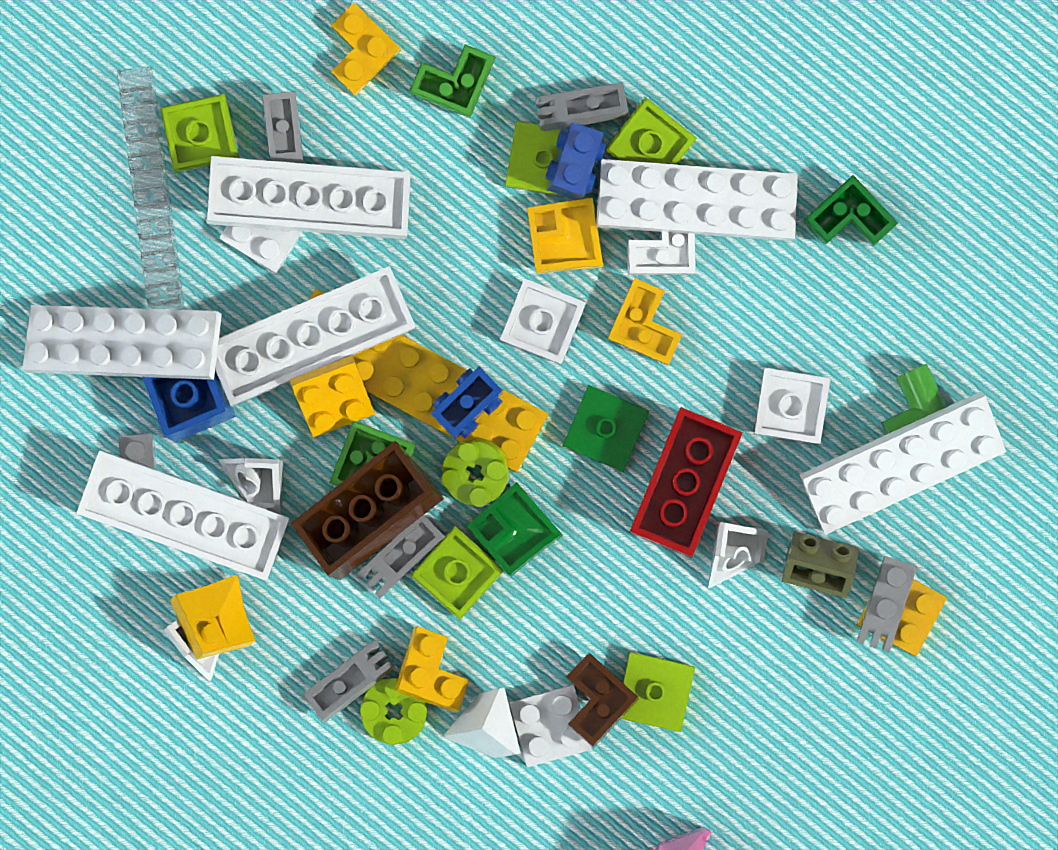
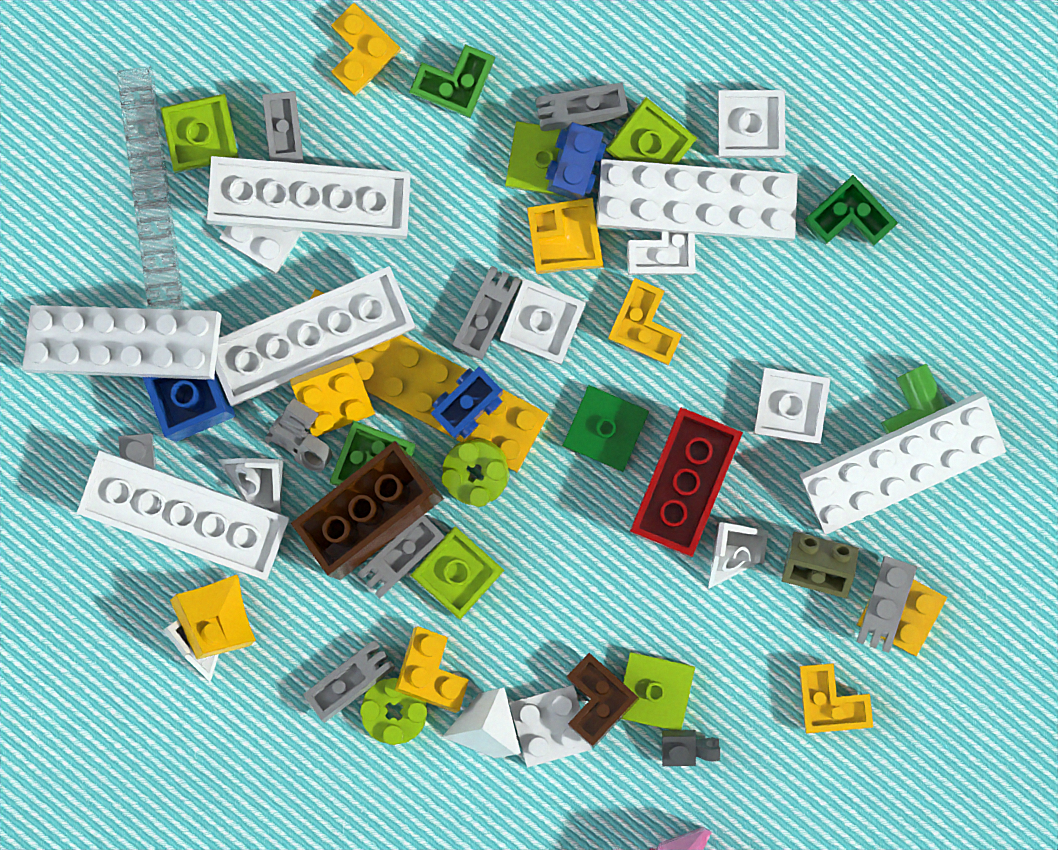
green plate [467,482,563,577] -> none
none -> light grey piece [265,398,332,472]
none -> light grey hinge [452,266,521,360]
none -> dark grey plate [662,730,720,767]
none -> white plate [718,90,786,158]
none -> yellow plate [799,663,873,734]

